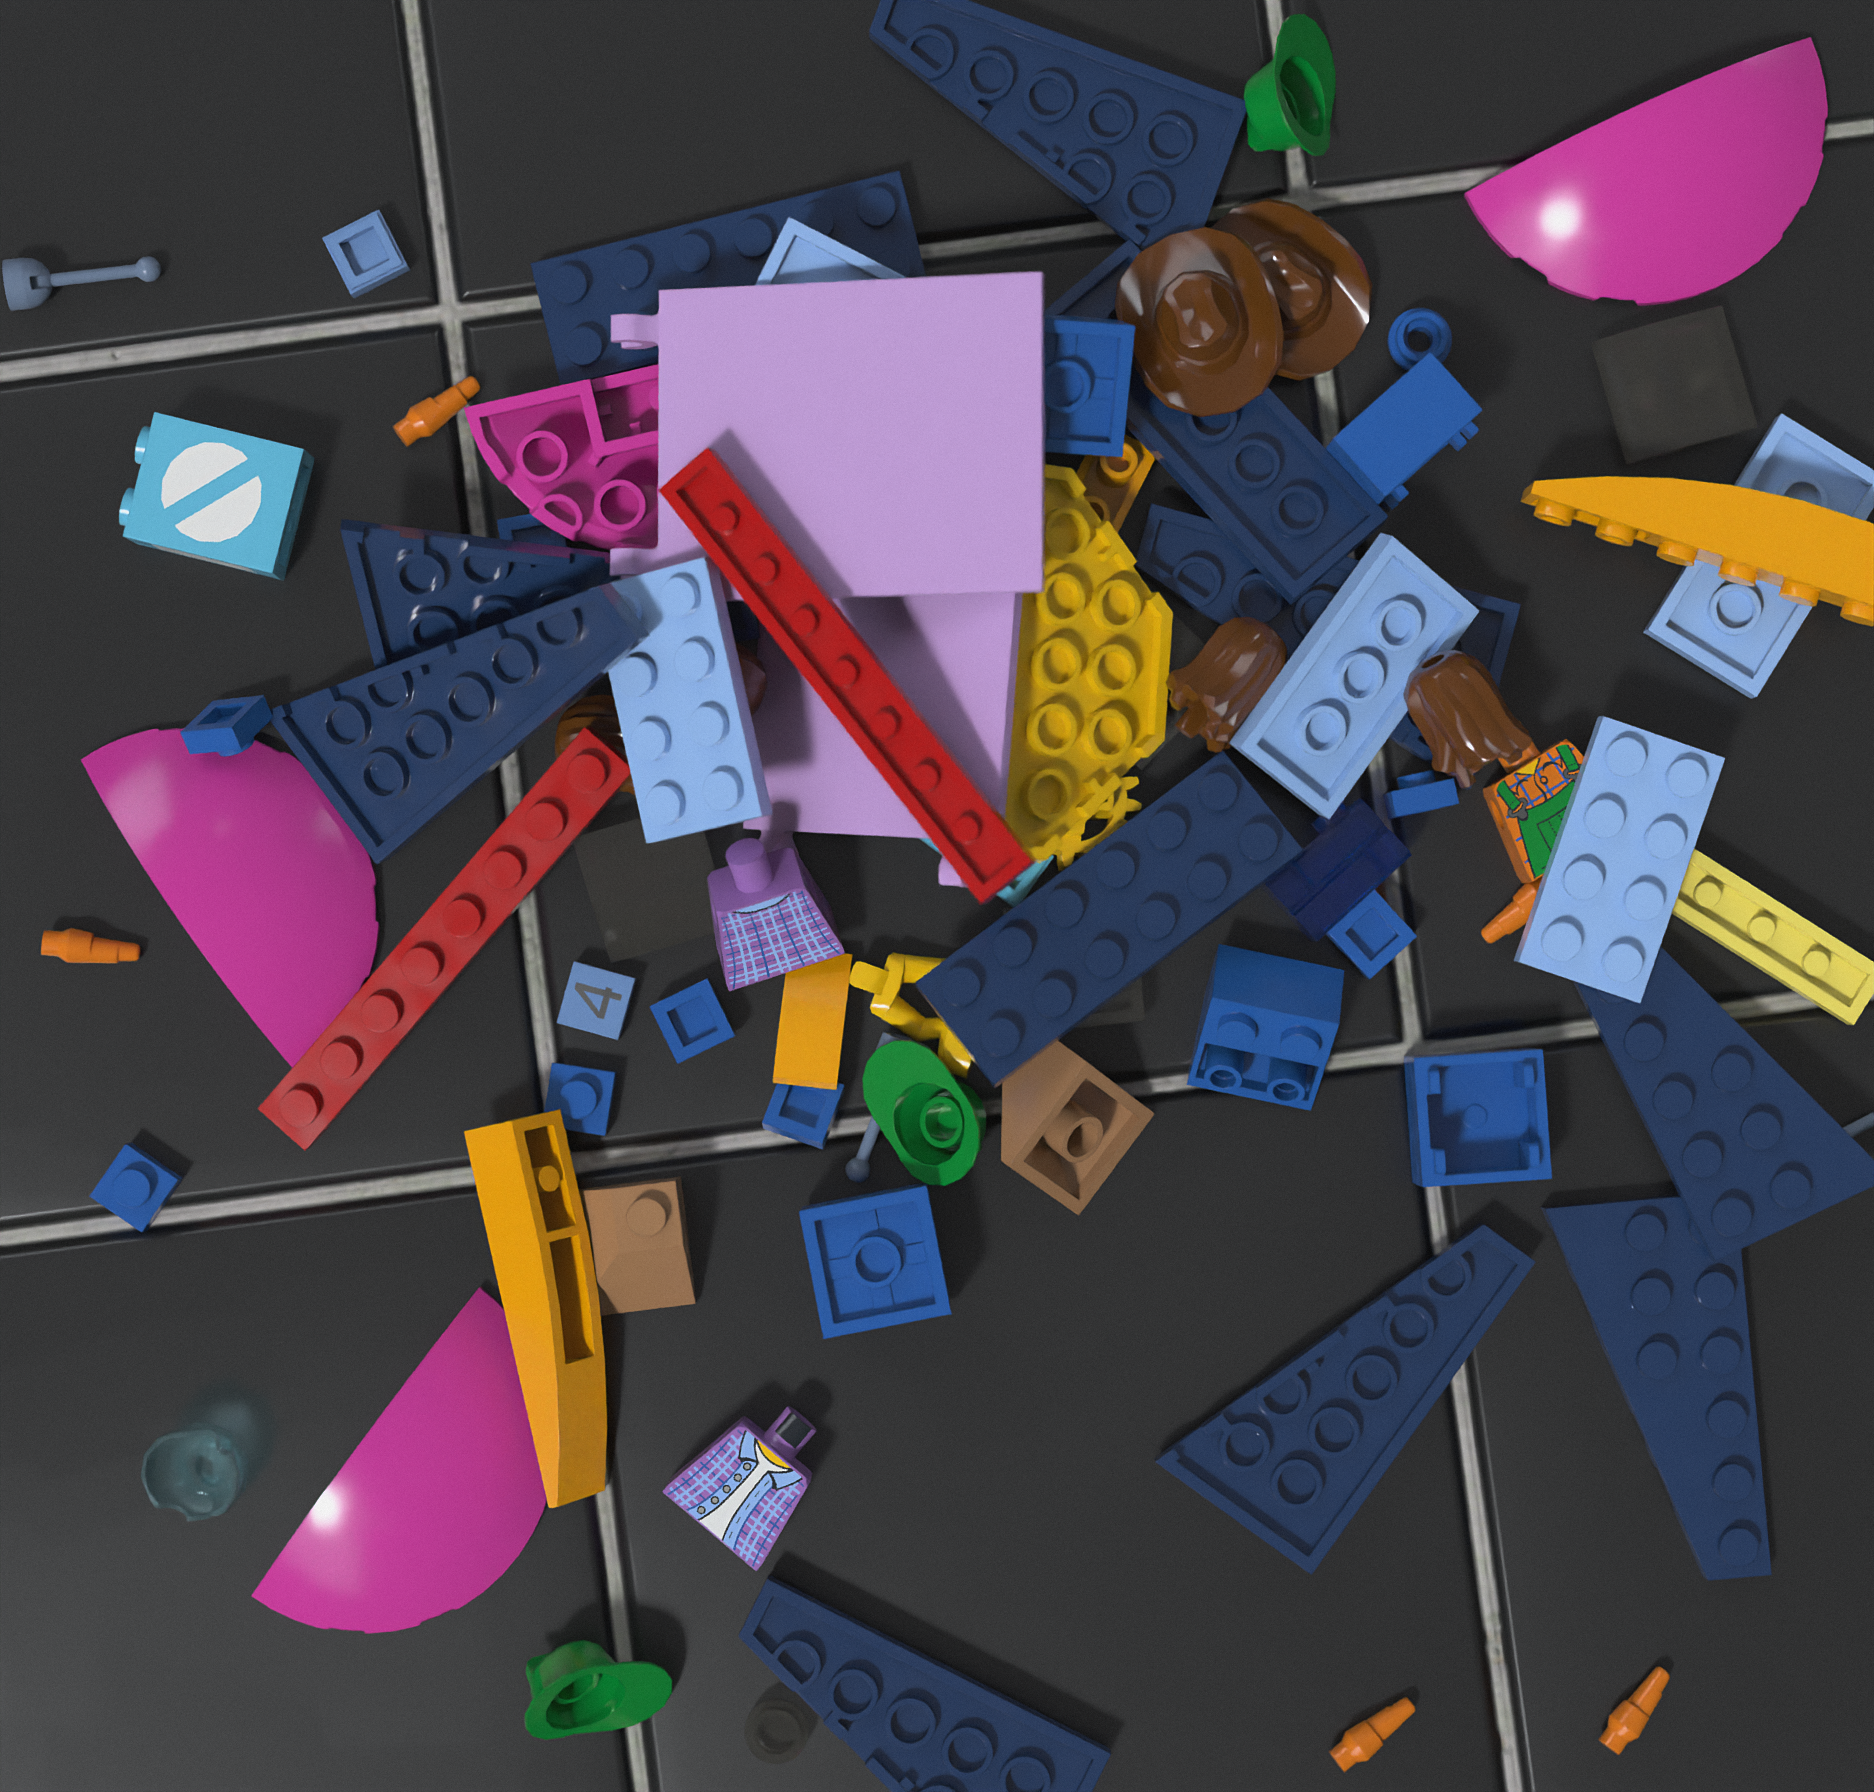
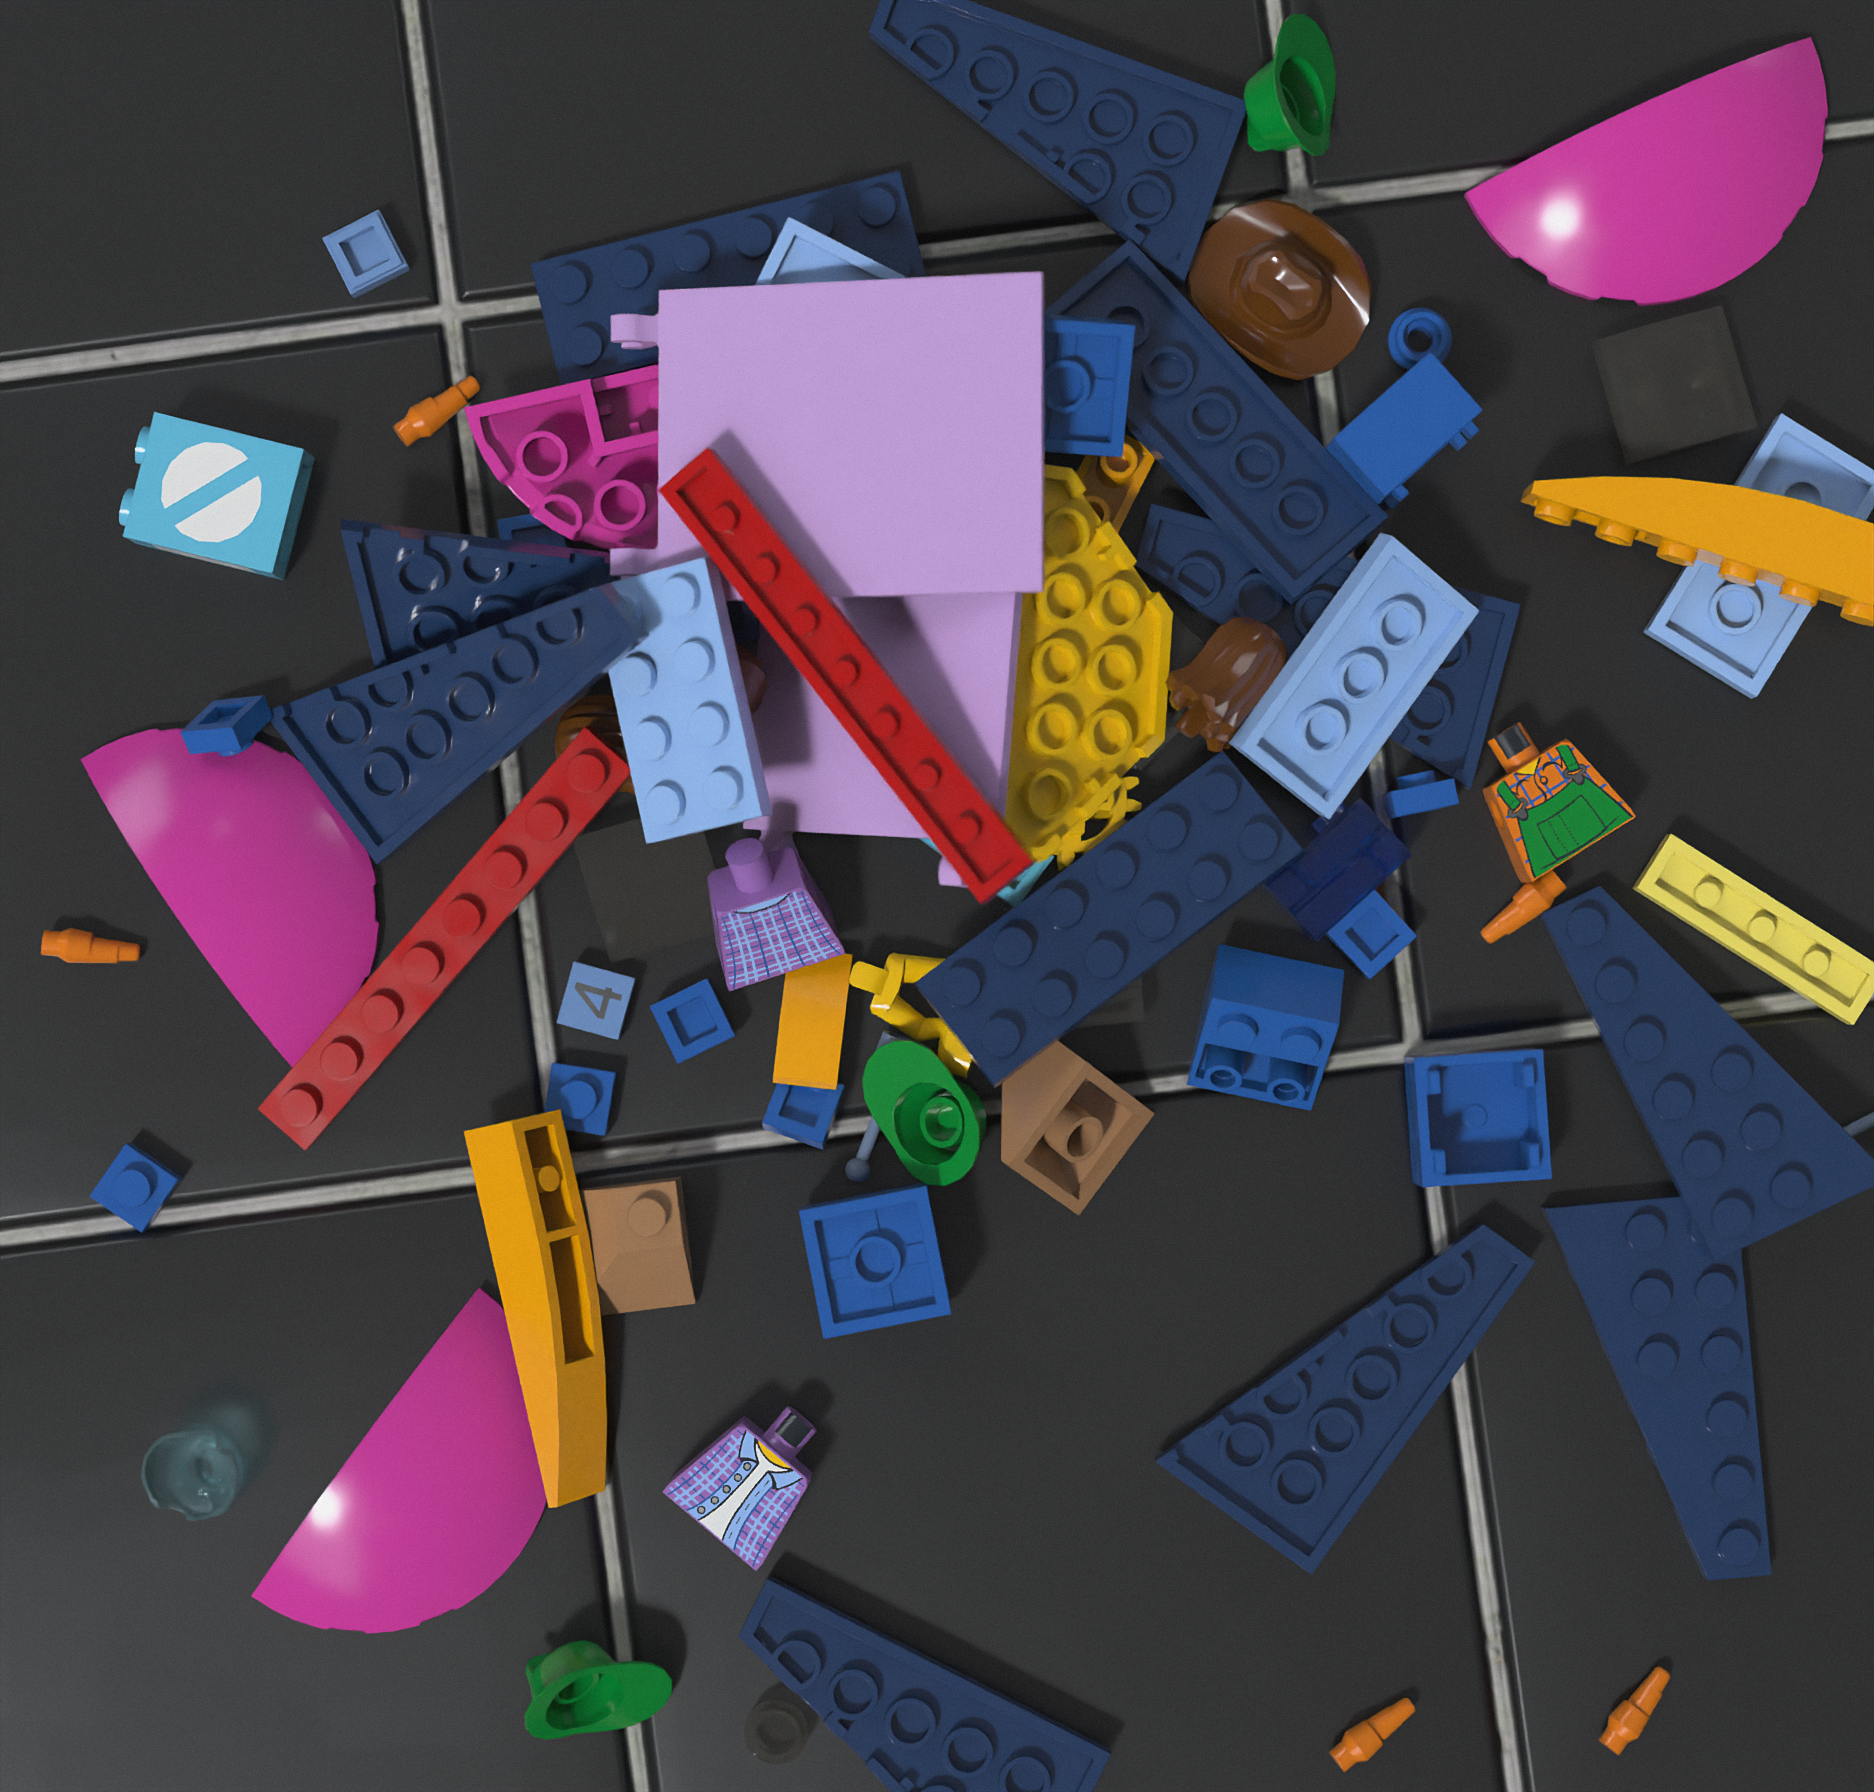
sand blue hinge [2,256,161,311] -> none
reddish brown hat [1115,227,1284,417] -> none
reddish brown piece [1403,650,1533,788] -> none
light blue plate [1514,716,1725,1003] -> none

